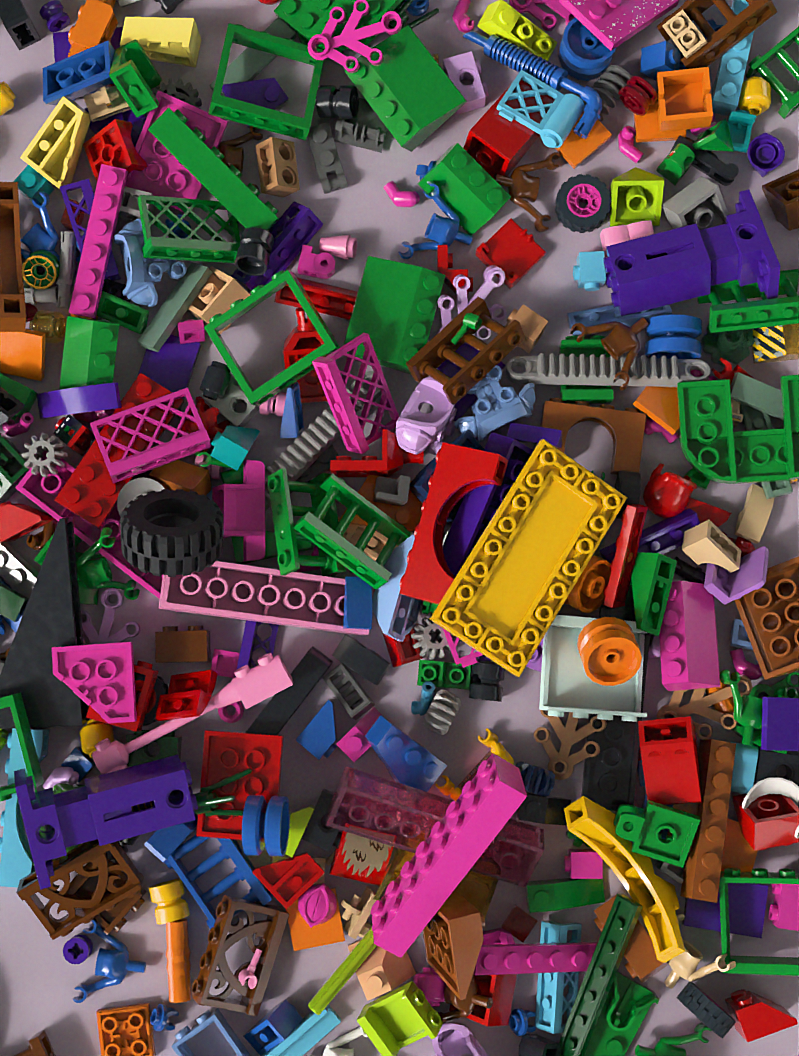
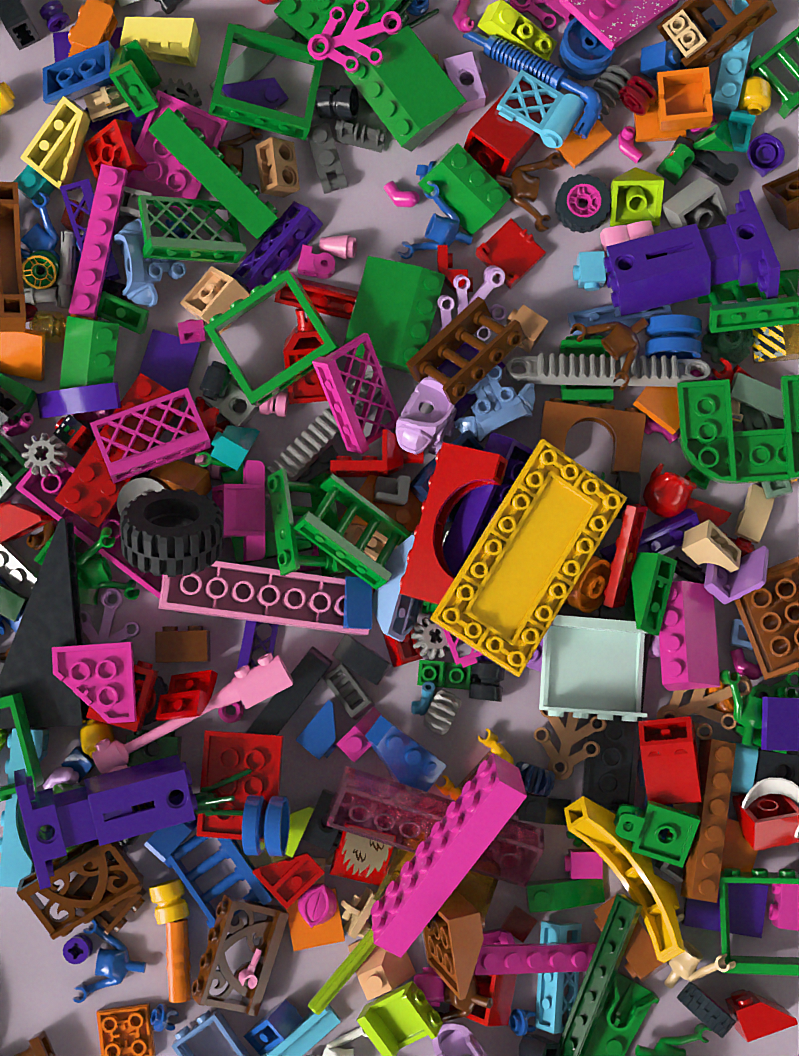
sand green tile [137,262,213,352] -> none
dark pink plate [210,649,240,678] -> none
black wheel [235,227,274,276] -> none
blue slope [280,382,305,438] -> none
green hand [451,313,482,345] -> none
dark purple slope [507,423,562,448] -> none
orange wheel [577,617,642,686] -> none

